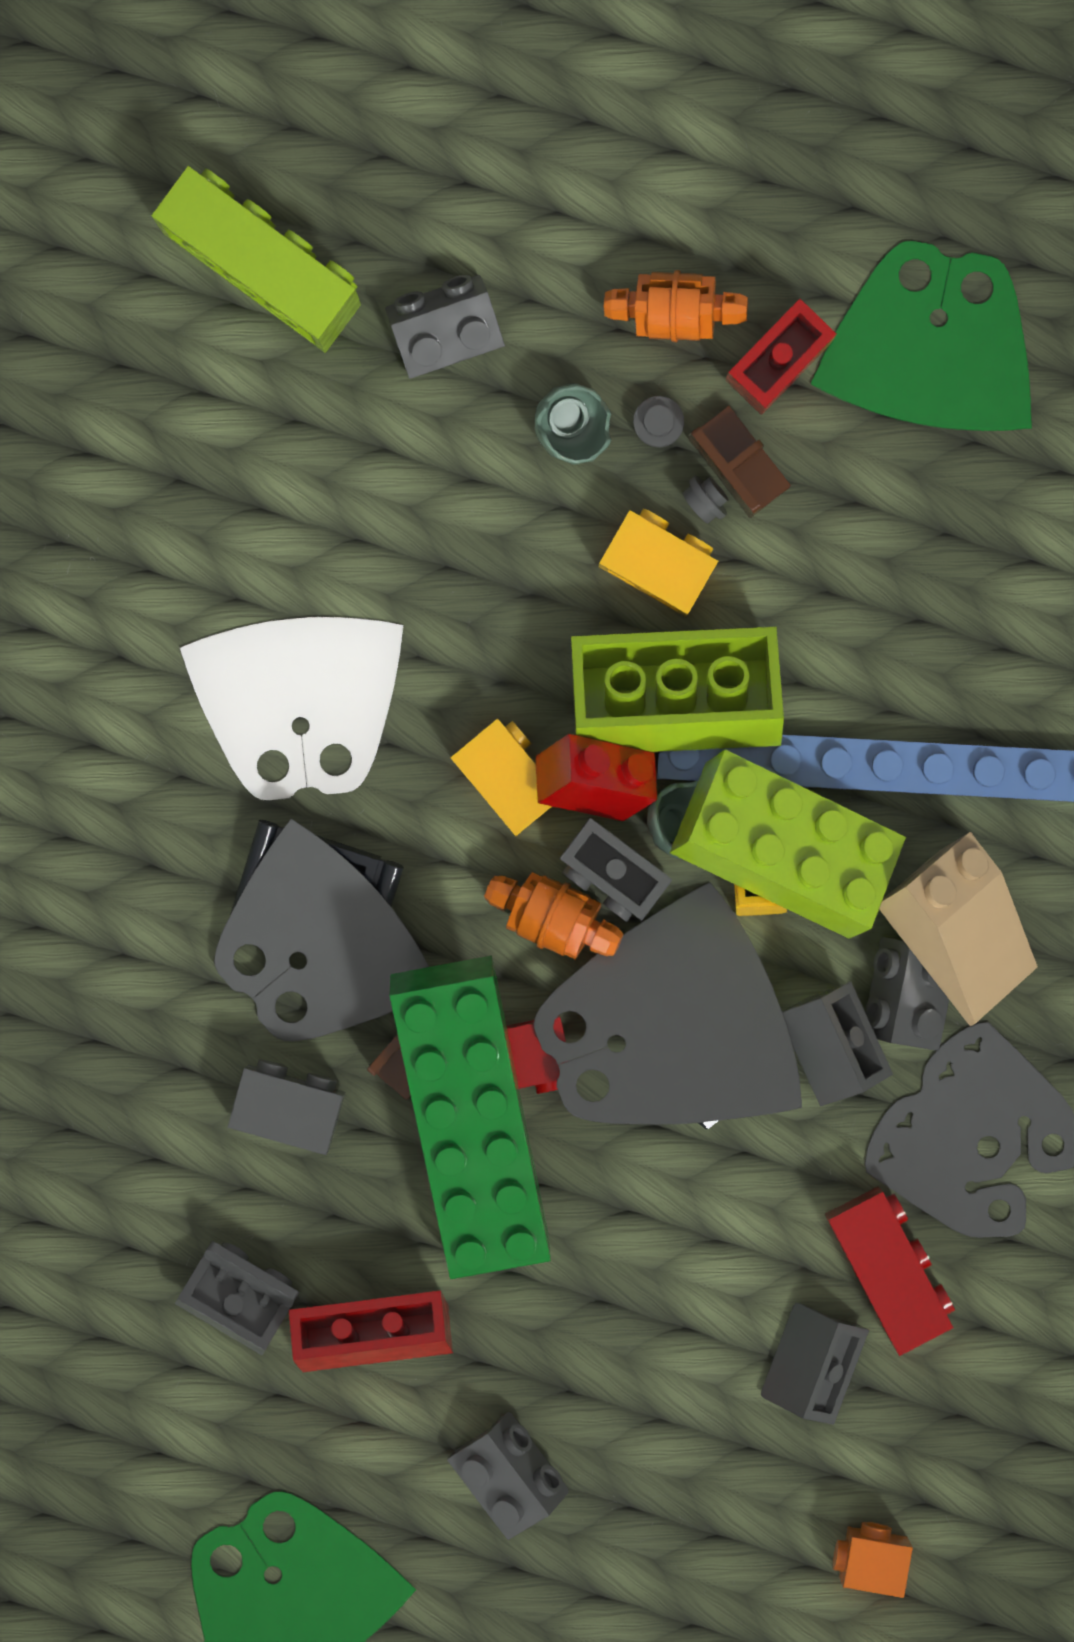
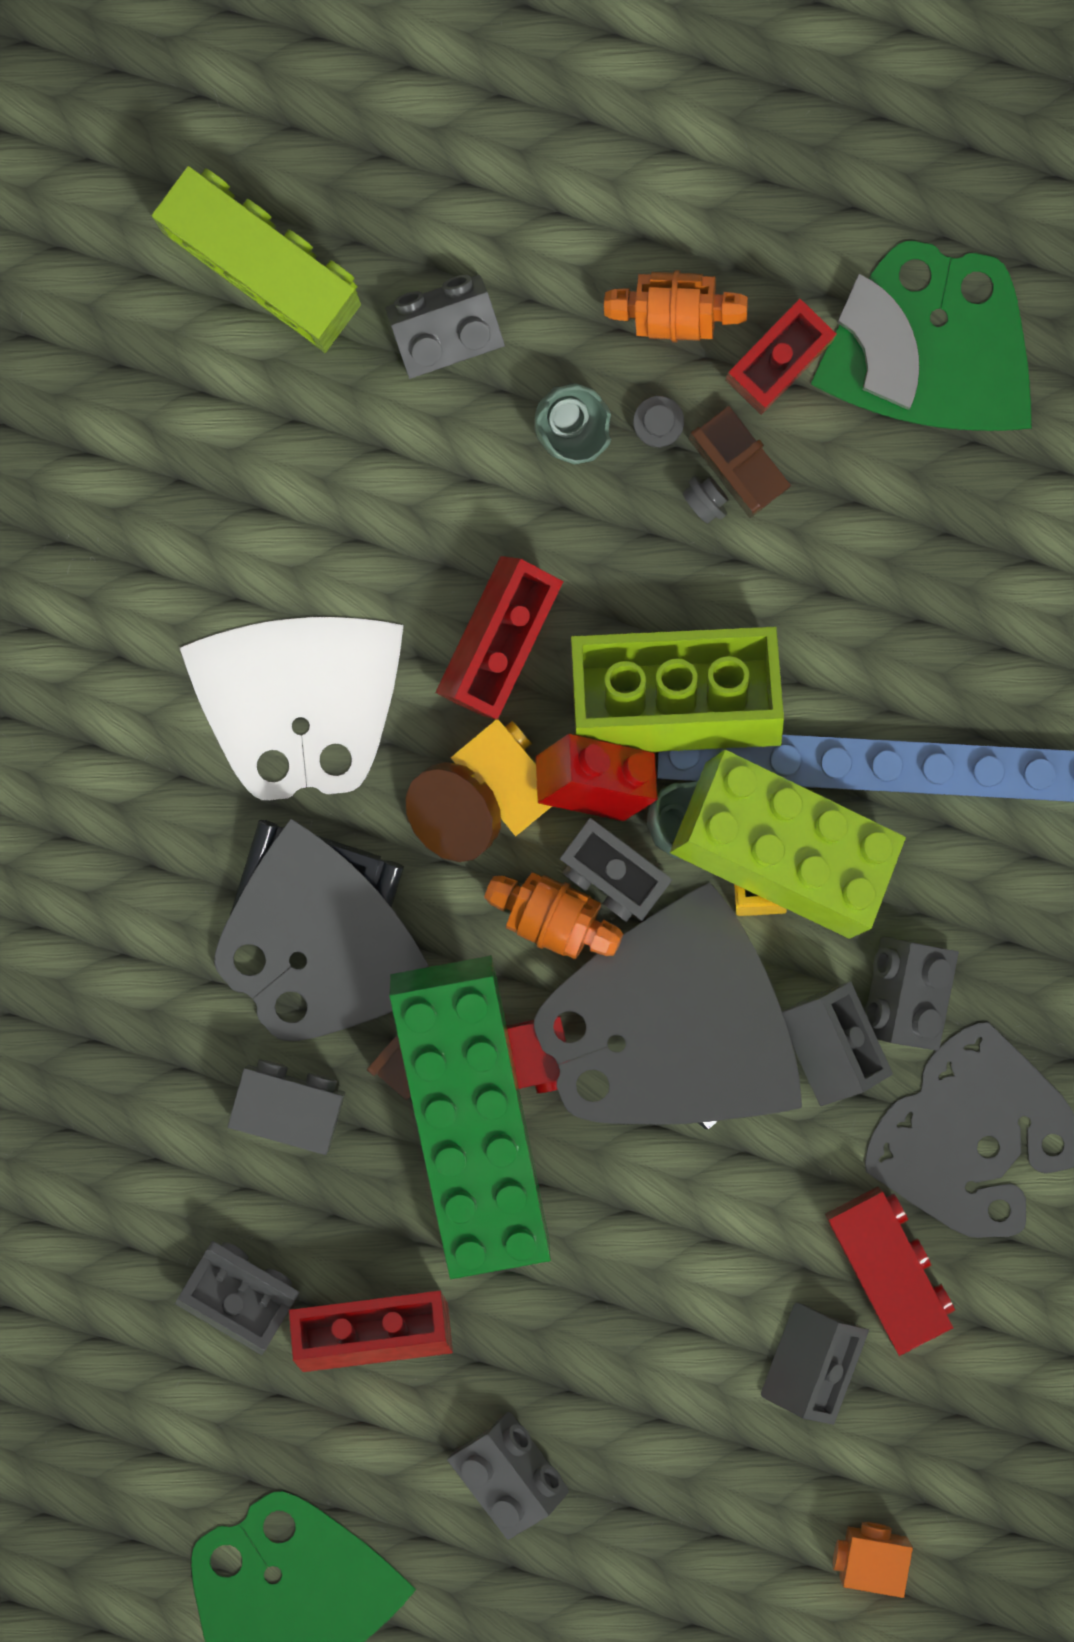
yellow brick [599,508,718,617] -> none
tan slope [879,832,1038,1026] -> none
none -> reddish brown tile [406,762,501,862]
none -> red brick [435,556,564,720]
none -> light grey tile [837,274,919,410]

